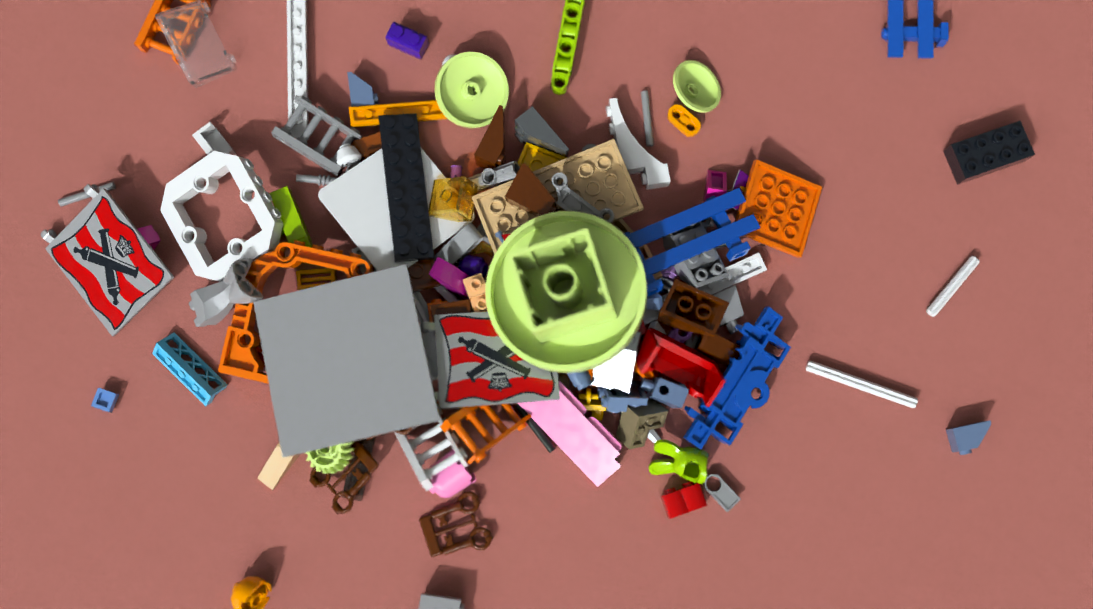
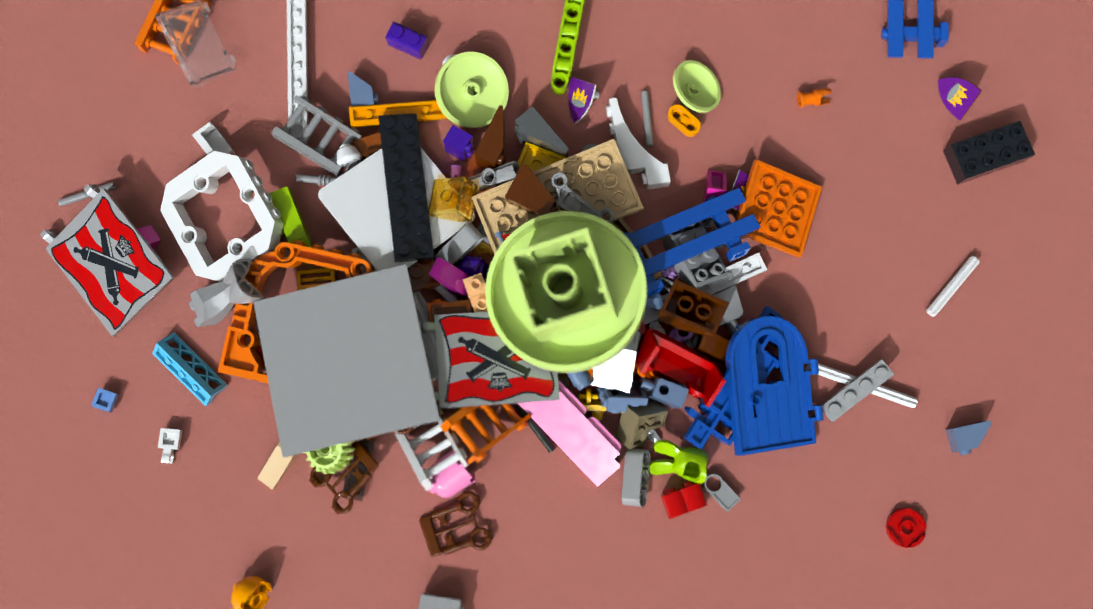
none -> white plate [158,428,182,464]
none -> dark purple brick [443,125,475,162]
none -> dark purple shield [568,77,599,124]
none -> light grey beam [622,449,650,507]
none -> blue door [726,316,823,456]
none -> orange piece [797,88,832,108]
none -> light grey plate [821,358,894,422]
none -> red tile [886,508,927,548]
none -> dark purple shield [938,77,982,121]

